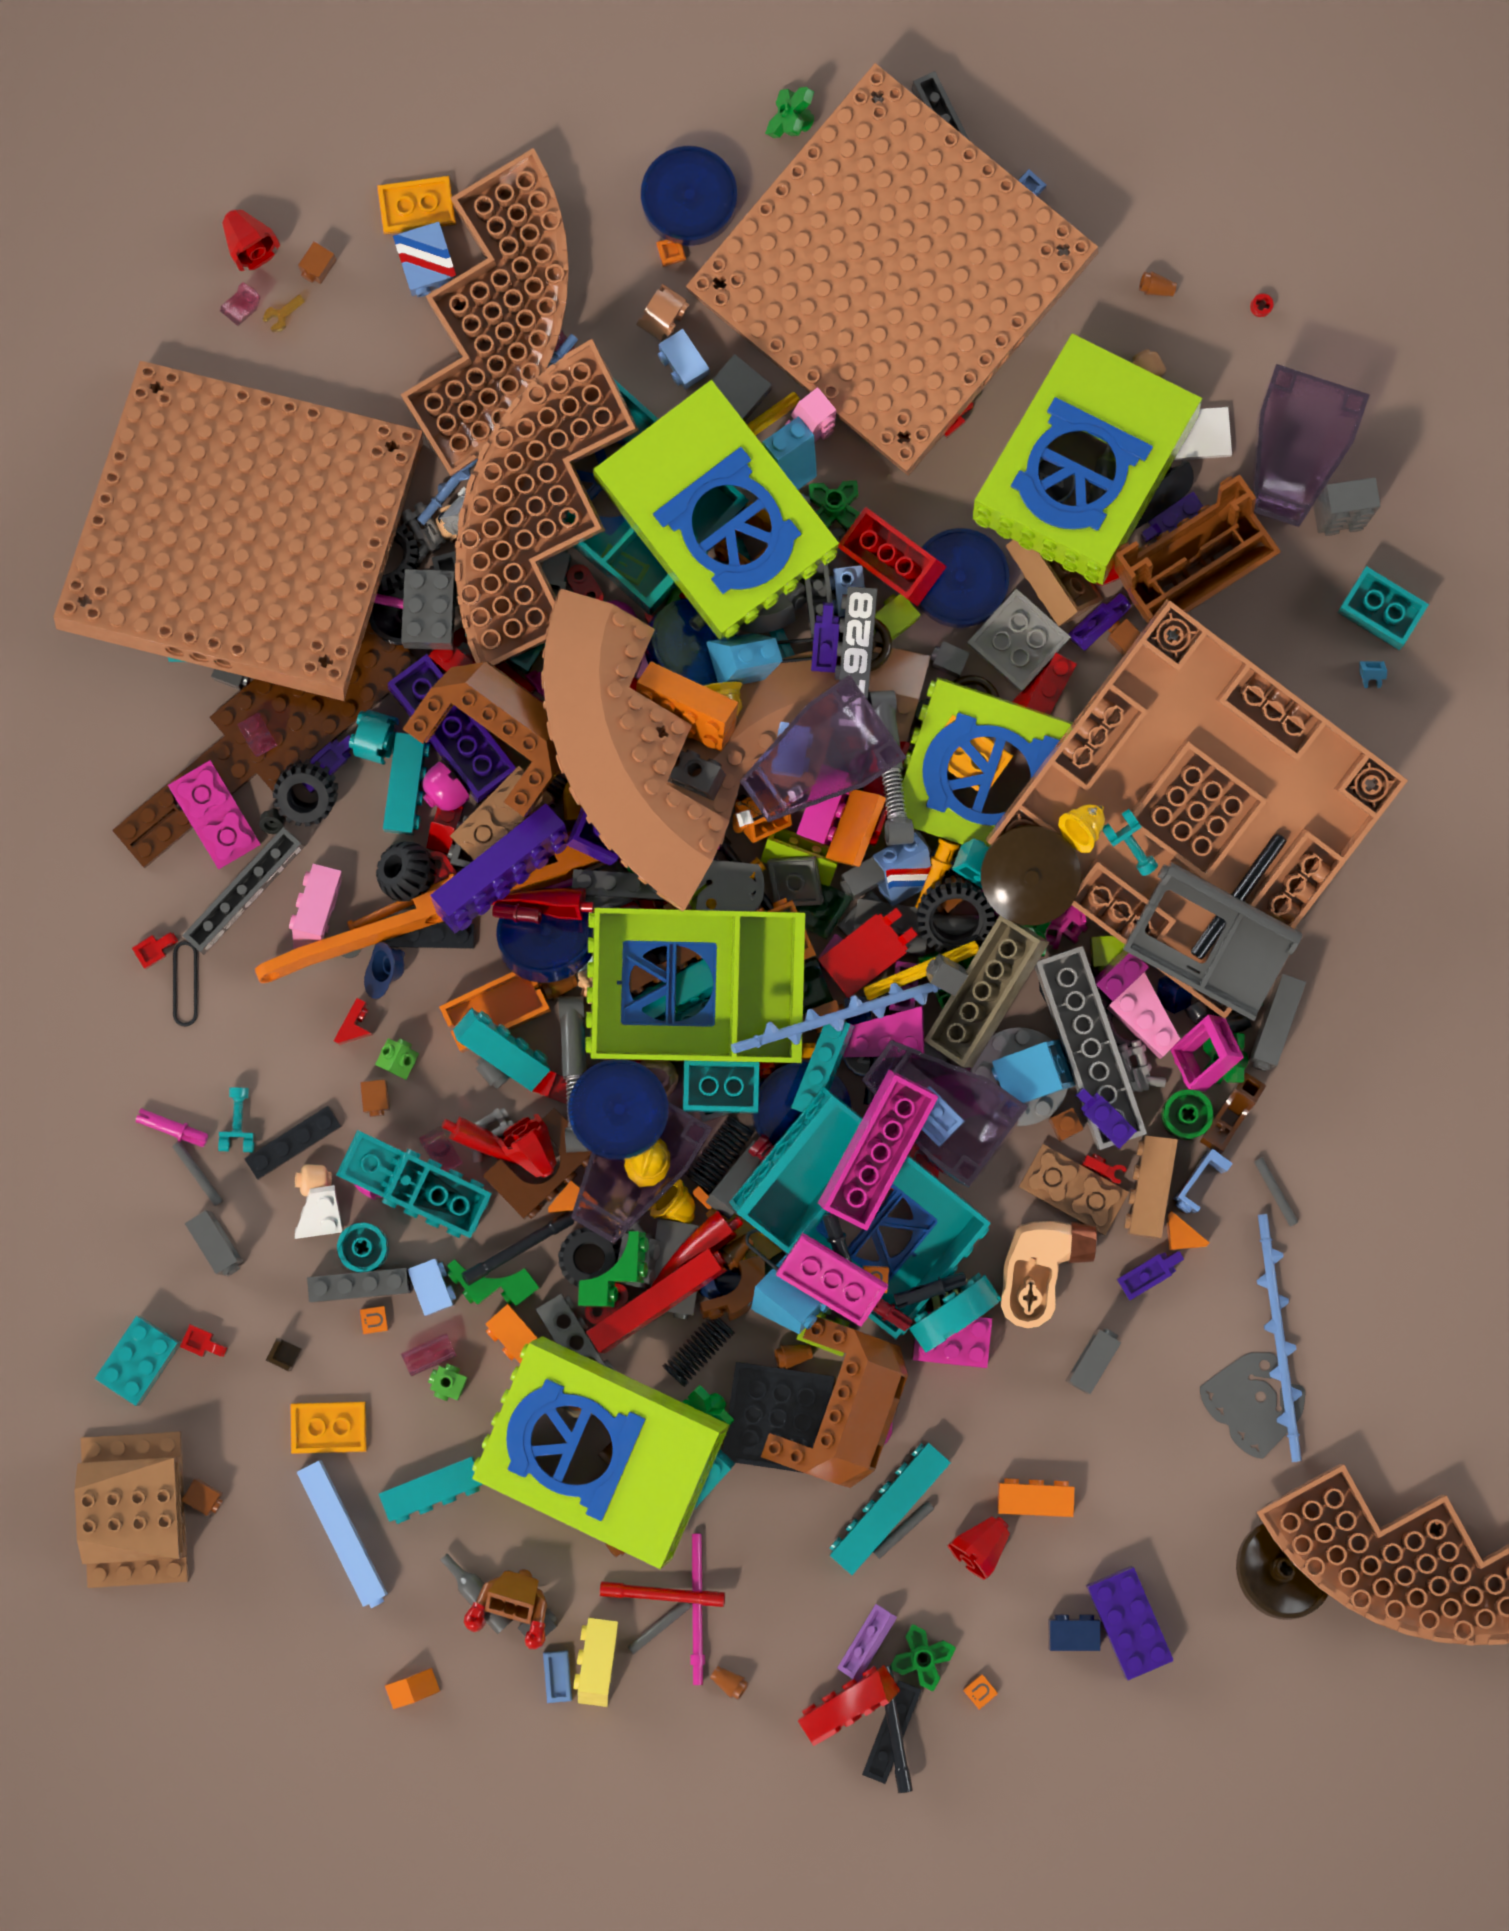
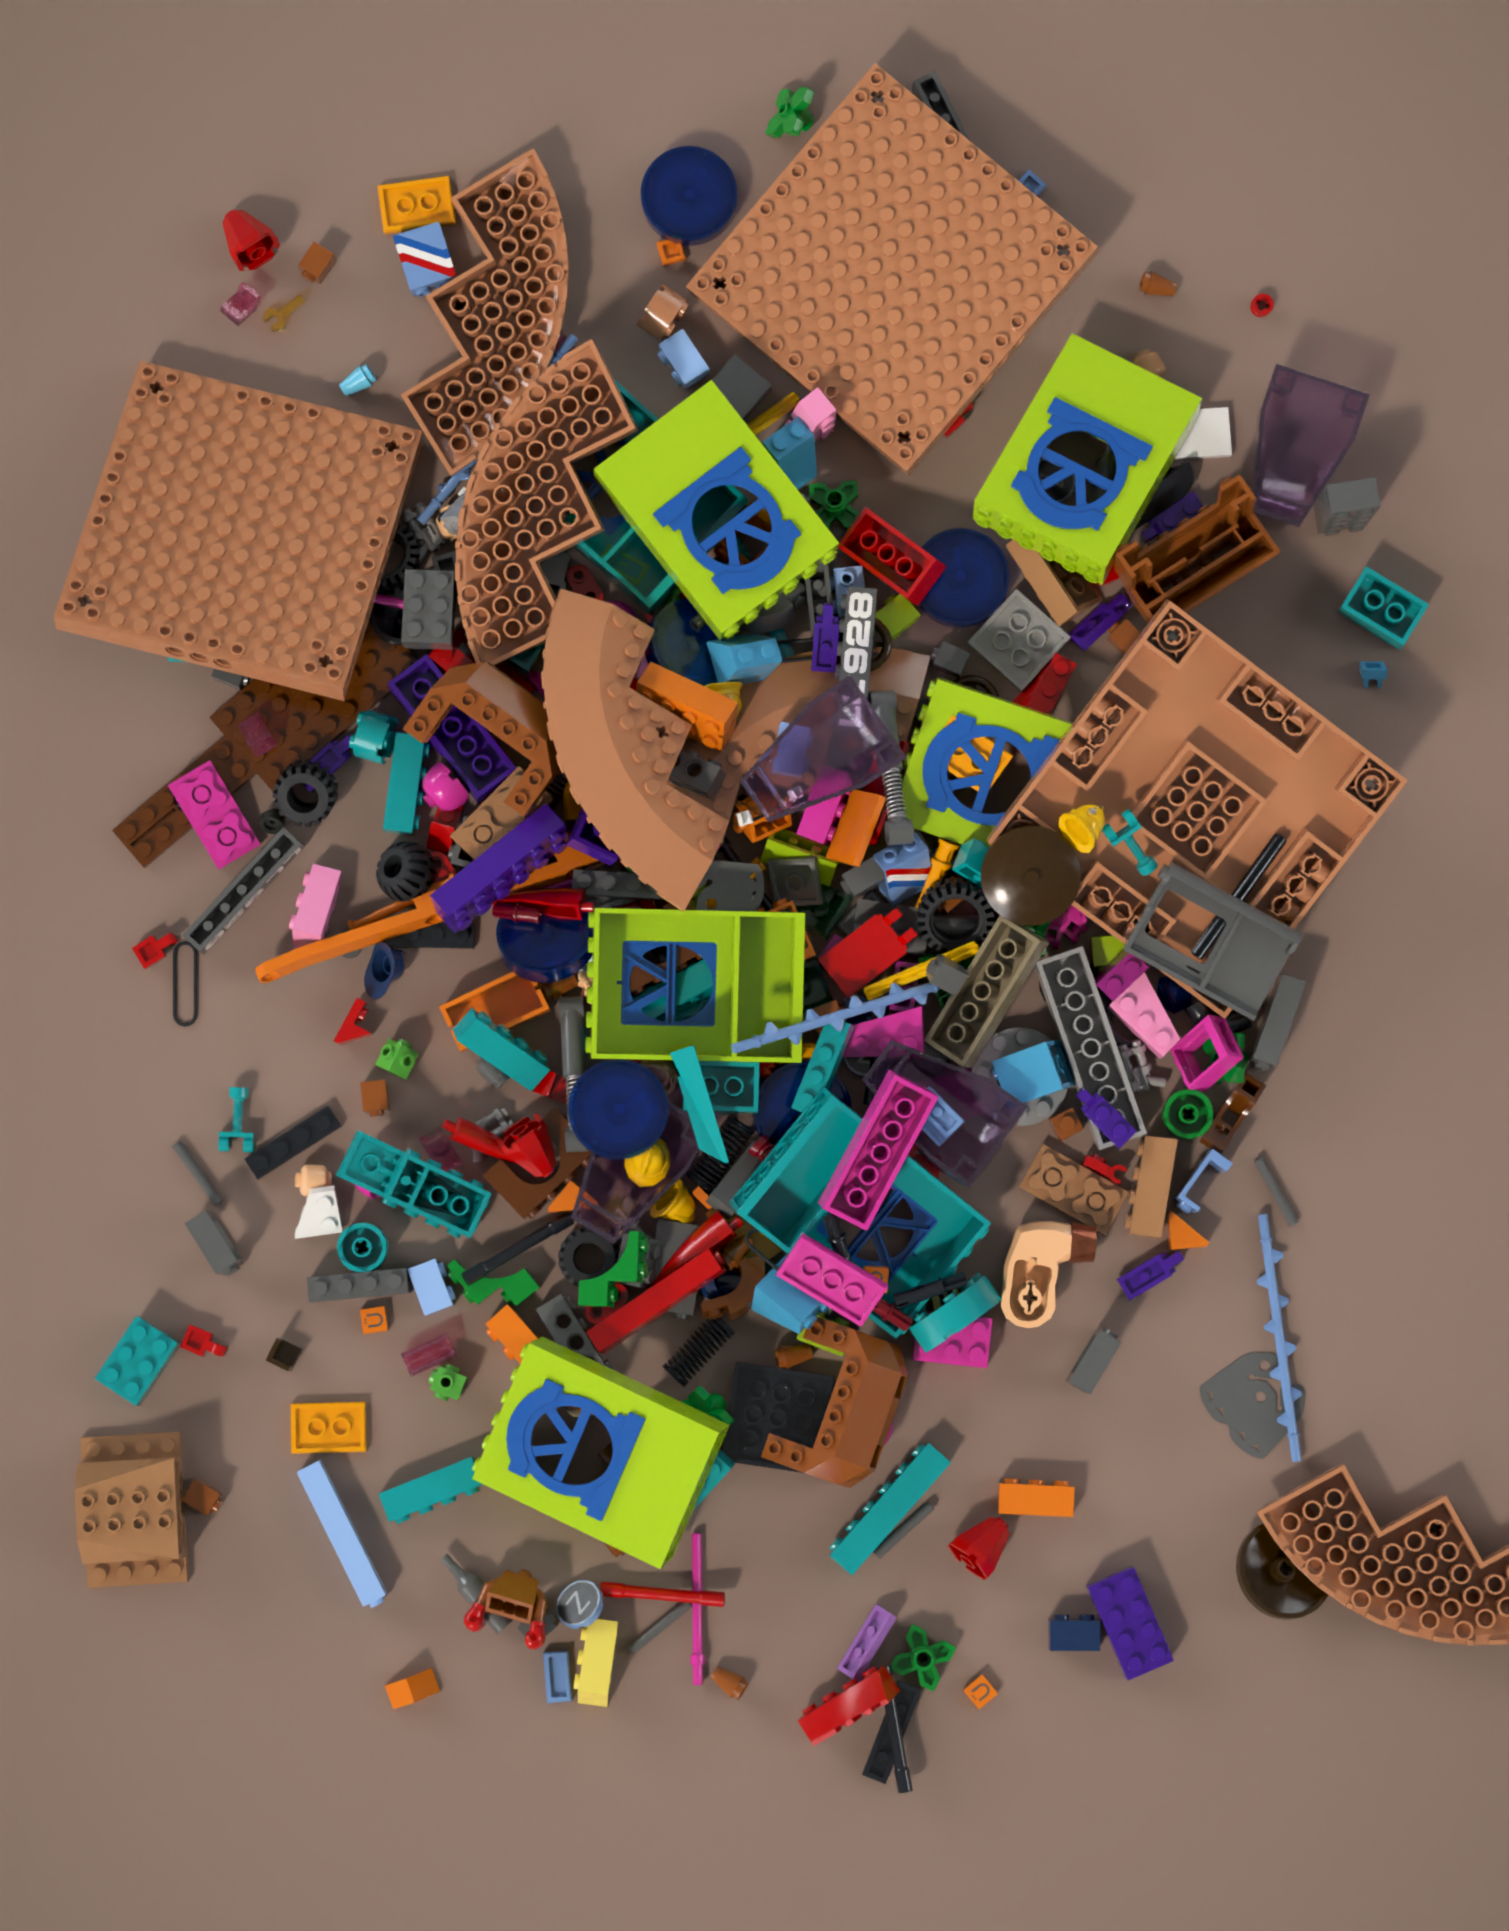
dark pink axle [136,1108,208,1147] -> none
none -> medium azure cone [339,364,377,396]
none -> tile [556,1580,604,1629]
none -> teal wedge [670,1045,729,1163]

